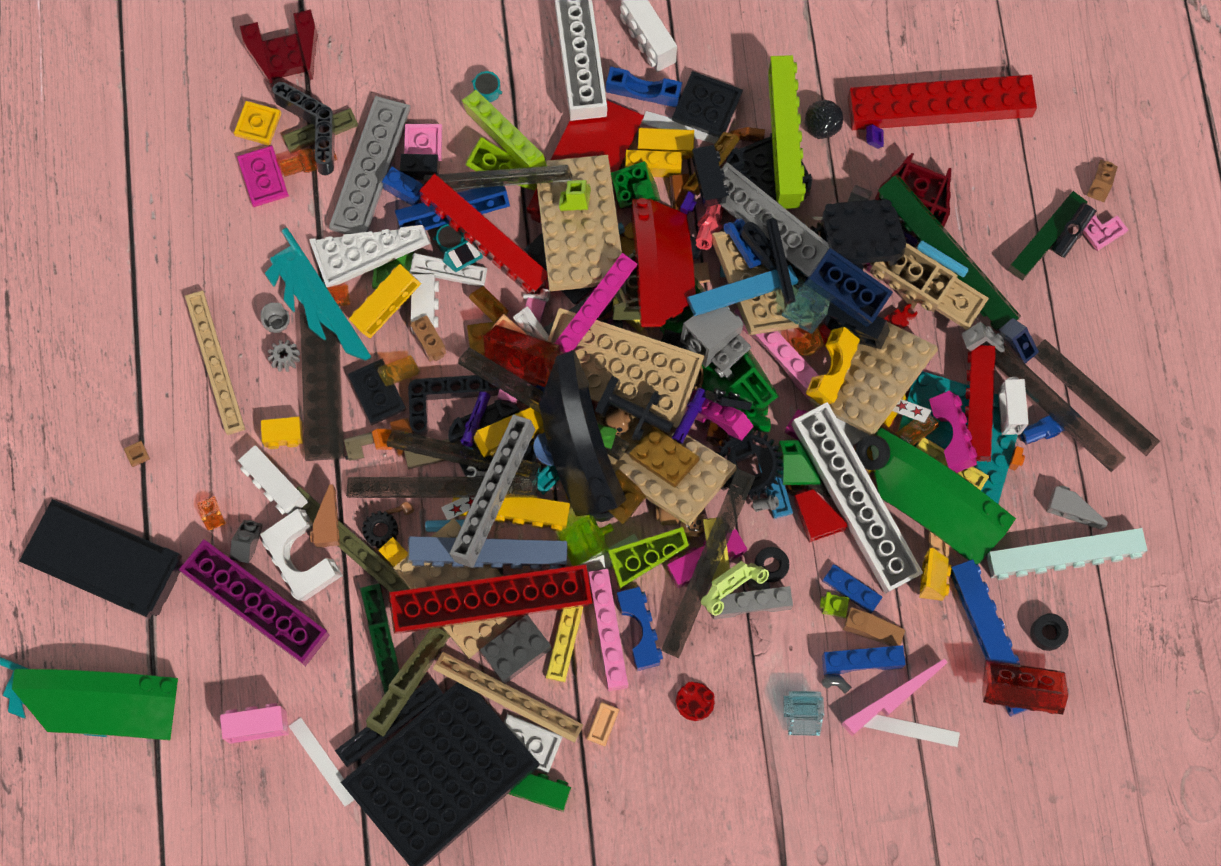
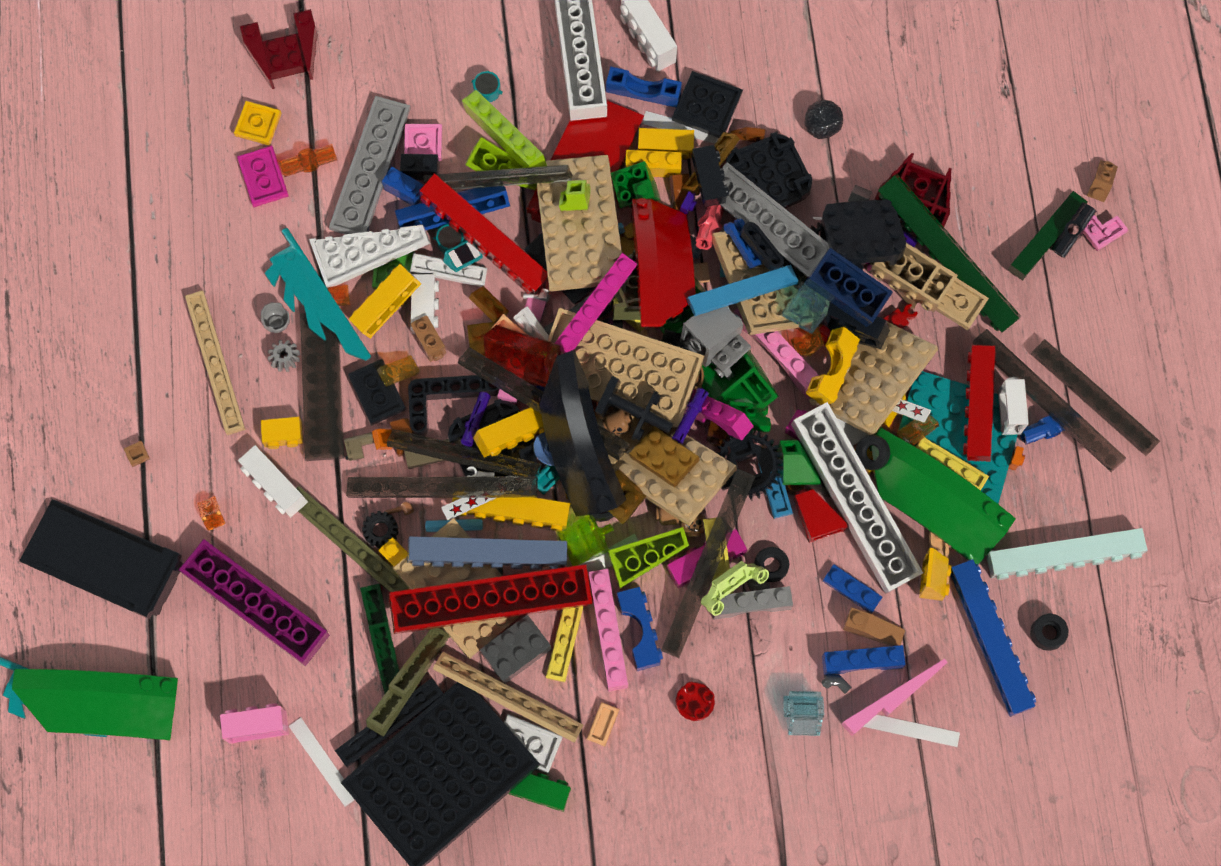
dark grey slope [230,520,262,563] -> none
white arch [260,509,343,601] -> none
black beam [272,82,335,175] -> none
olive tile [283,108,358,154] -> none
nougat slope [310,484,340,548] -> none
light grey brick [449,415,535,568] -> none
bright green plate [598,424,617,449] -> none
black plate [704,388,752,410] -> none
light grey pin [753,495,779,512] -> none
black axle [766,218,795,304] -> none
lime brick [768,55,806,209] -> none
lime bracket [820,592,849,618] -> none
red brick [848,75,1037,130] -> none
dark purple plate [866,124,884,149] -> none
medium azure axle [917,241,968,277] -> none
dark pink arch [929,390,977,473] -> none
light grey bracket [961,322,1005,352] -> none
clear red slope [982,660,1069,715] -> none
dark blue brick [999,318,1039,364] -> none
light grey slope [1046,486,1108,530] -> none

